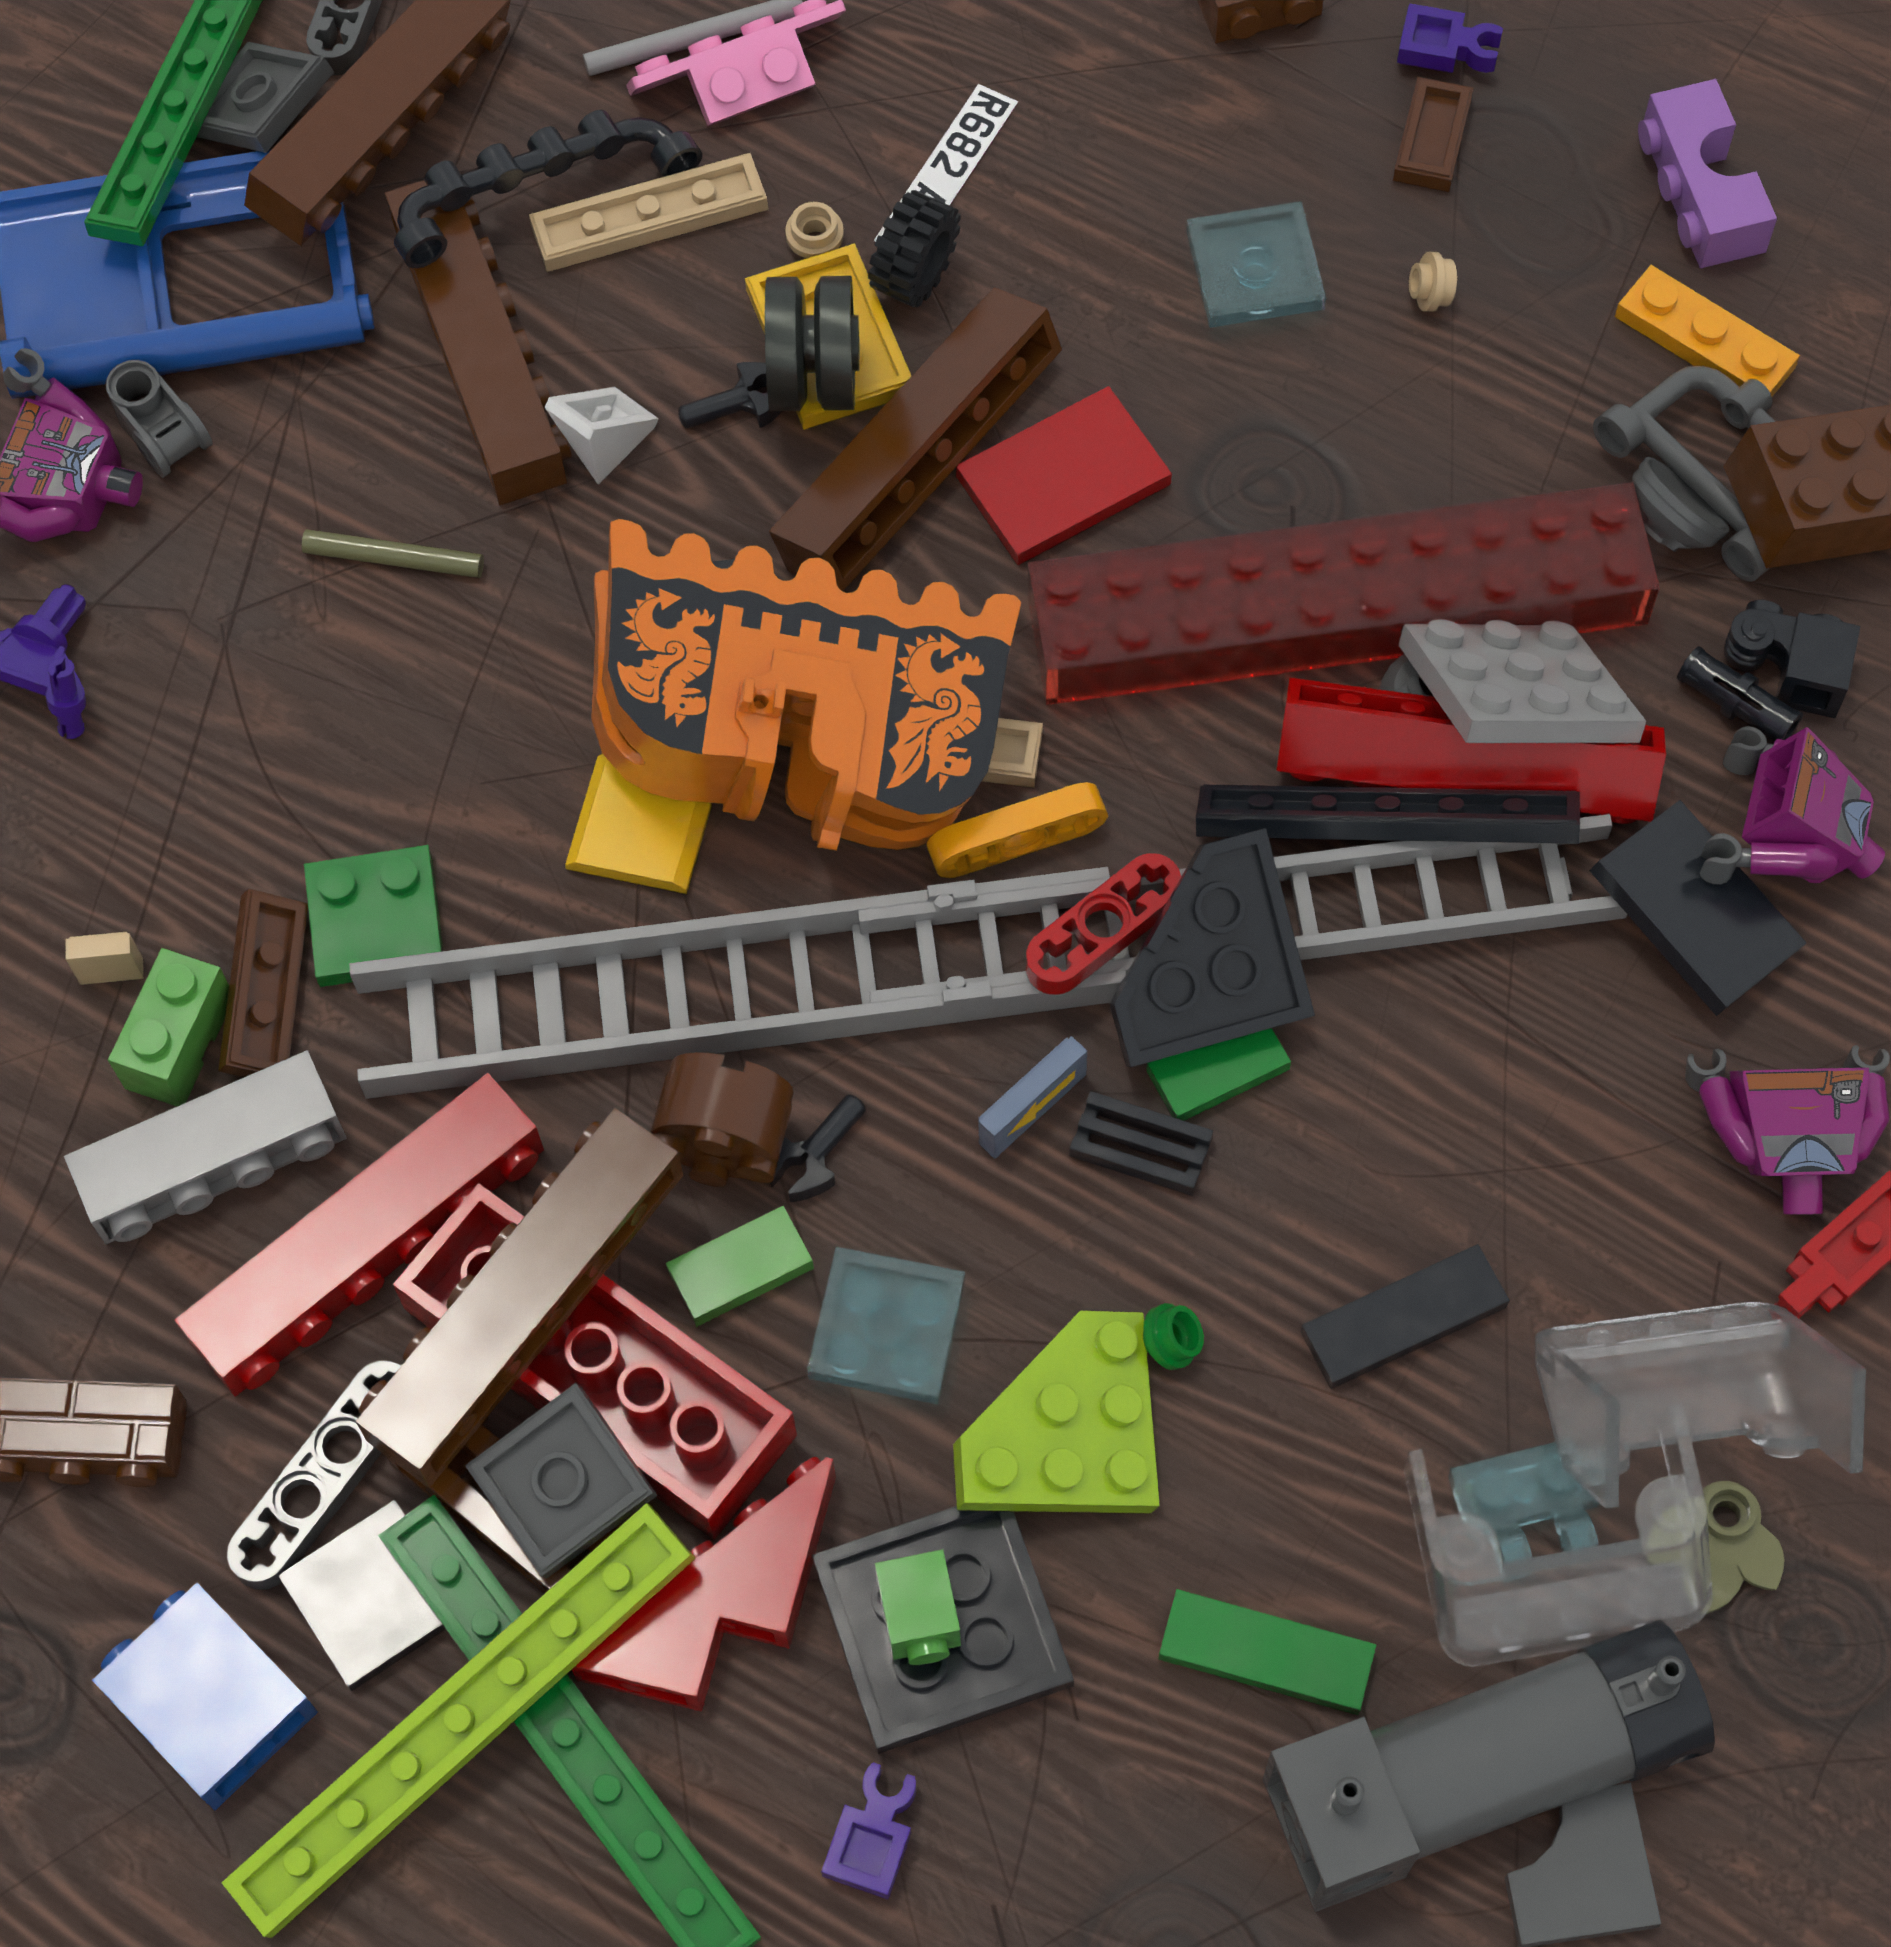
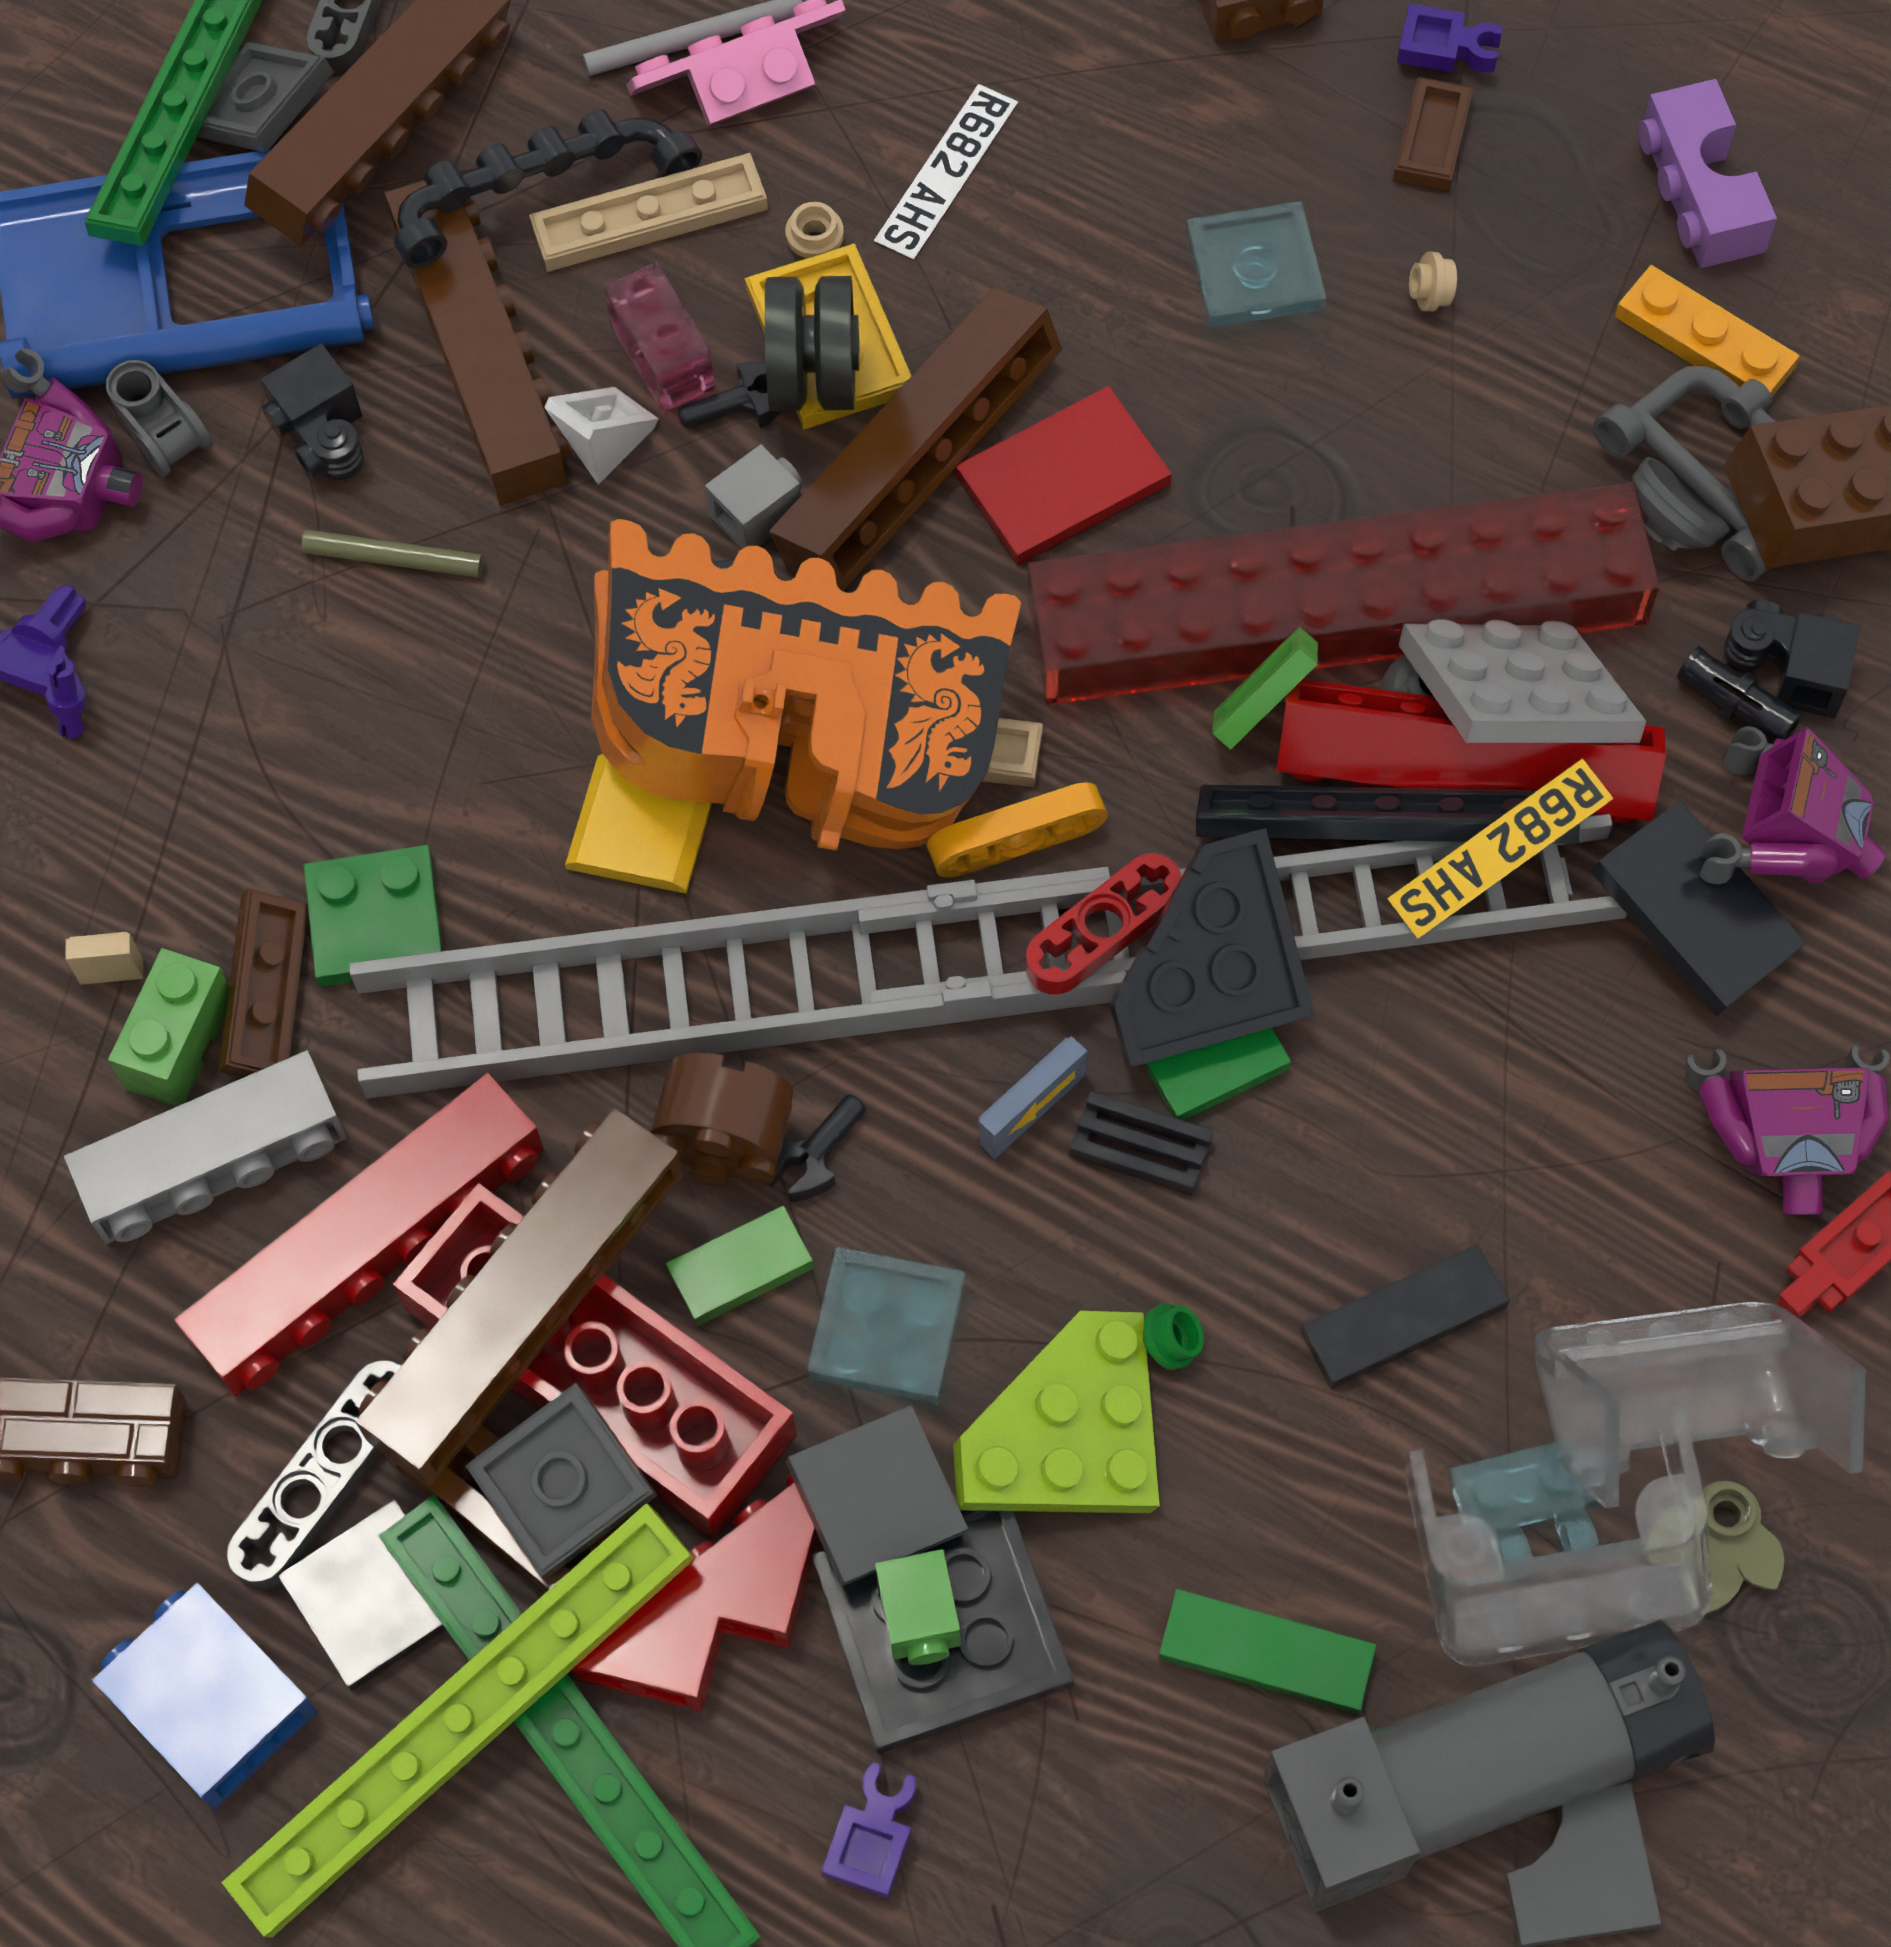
black tyre [868,190,961,307] -> none
none -> black brick [261,343,364,480]
none -> clear pink brick [604,262,715,413]
none -> light grey brick [705,444,803,549]
none -> dark grey tile [785,1405,968,1587]
none -> bright green tile [1212,626,1318,750]
none -> yellow sticker [1387,758,1614,939]

